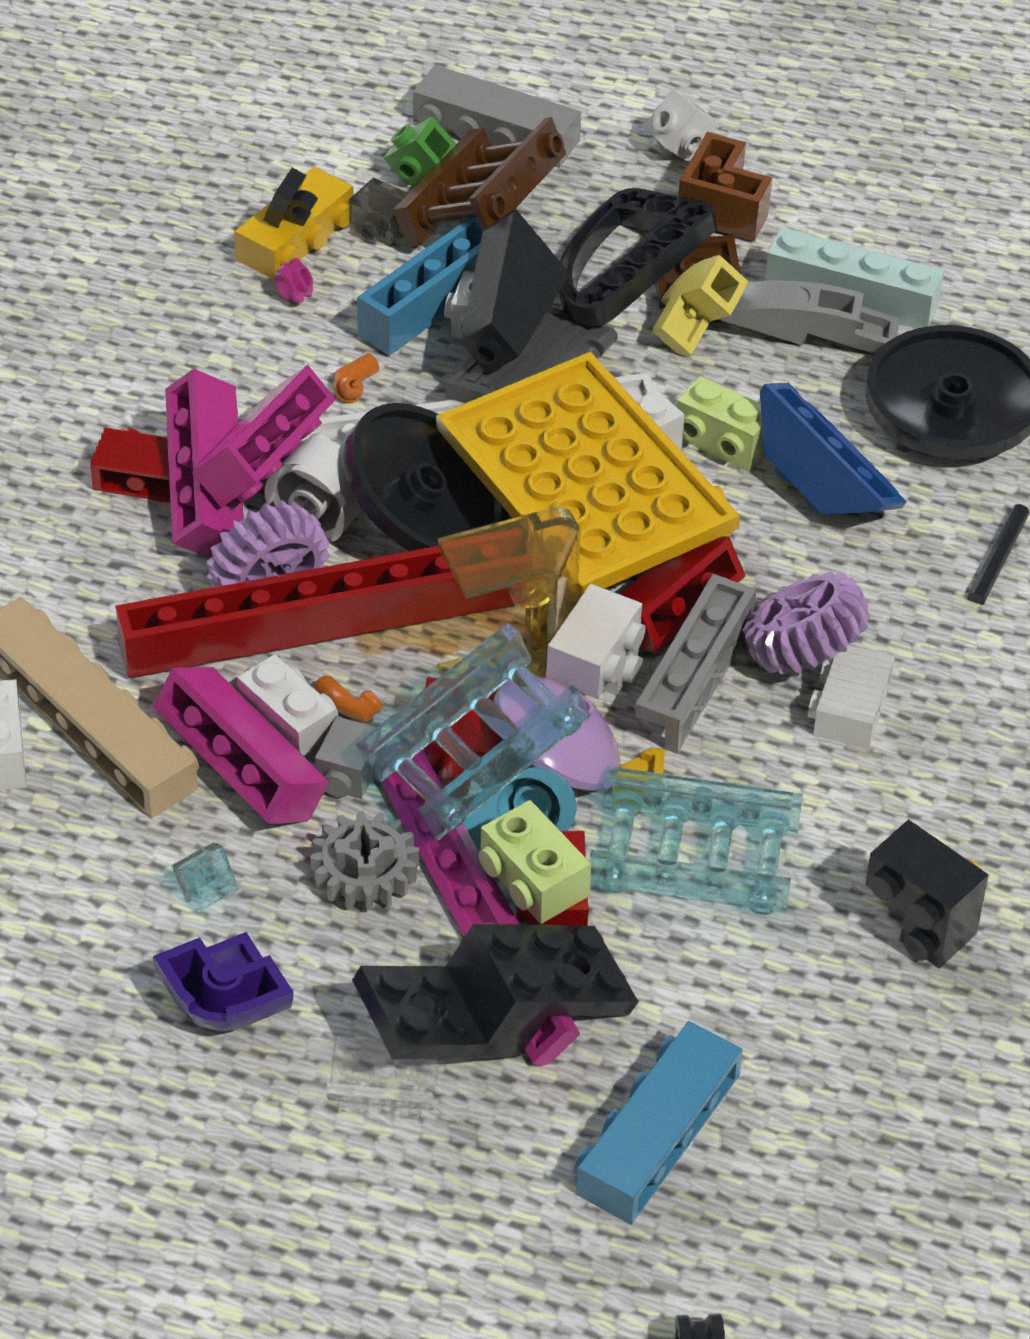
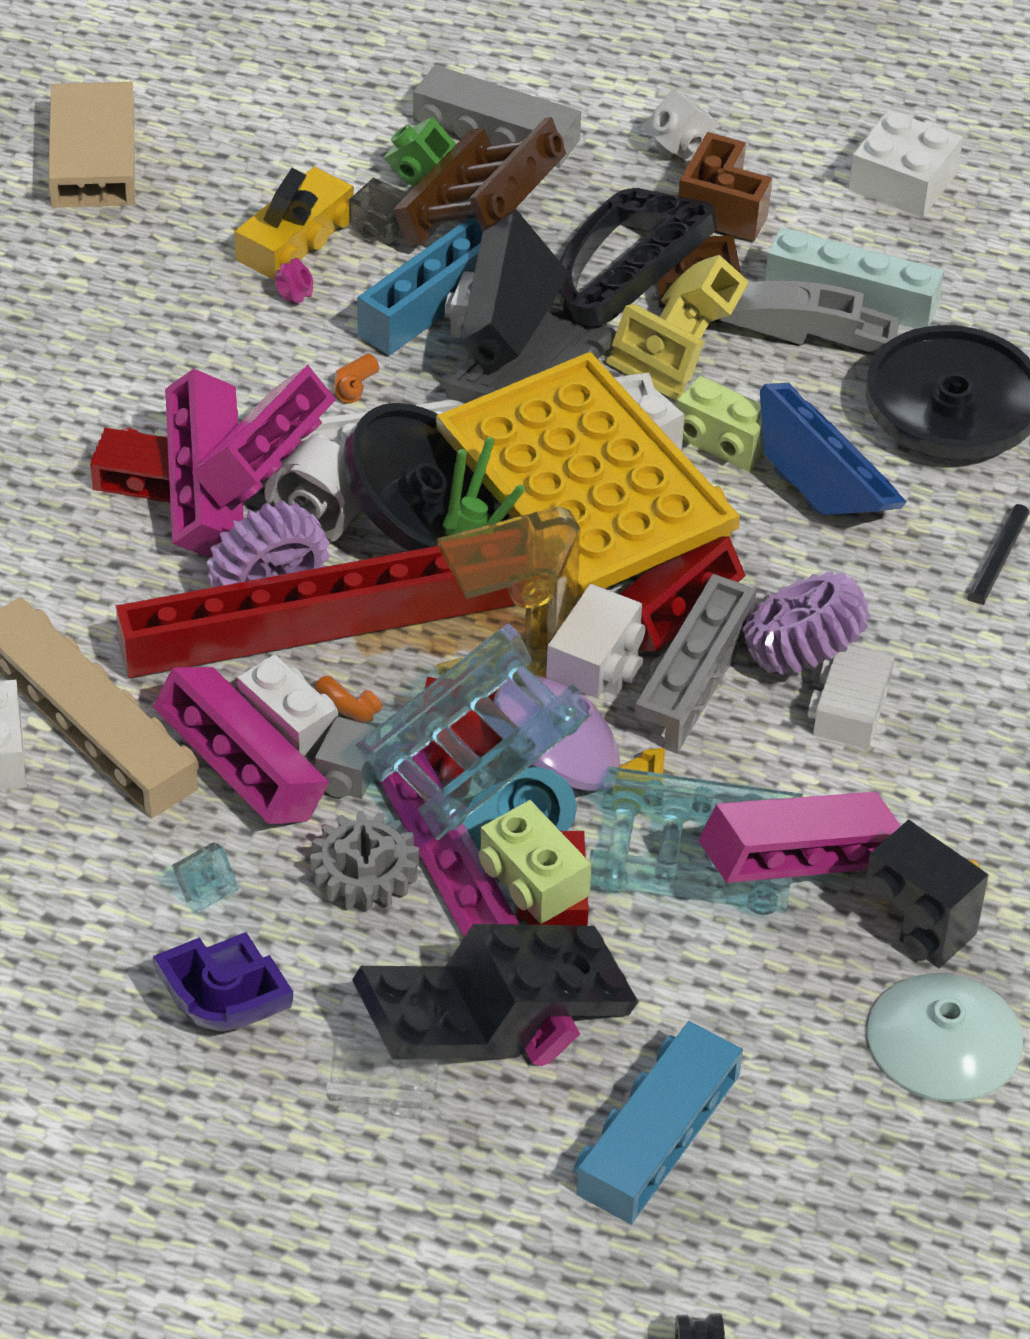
none -> tan brick [49,81,135,208]
none -> bright green plant [443,437,525,542]
none -> light yellow plate [606,304,705,401]
none -> dark pink brick [698,791,901,883]
none -> white brick [849,110,963,218]
none -> light aqua dish [867,973,1023,1102]

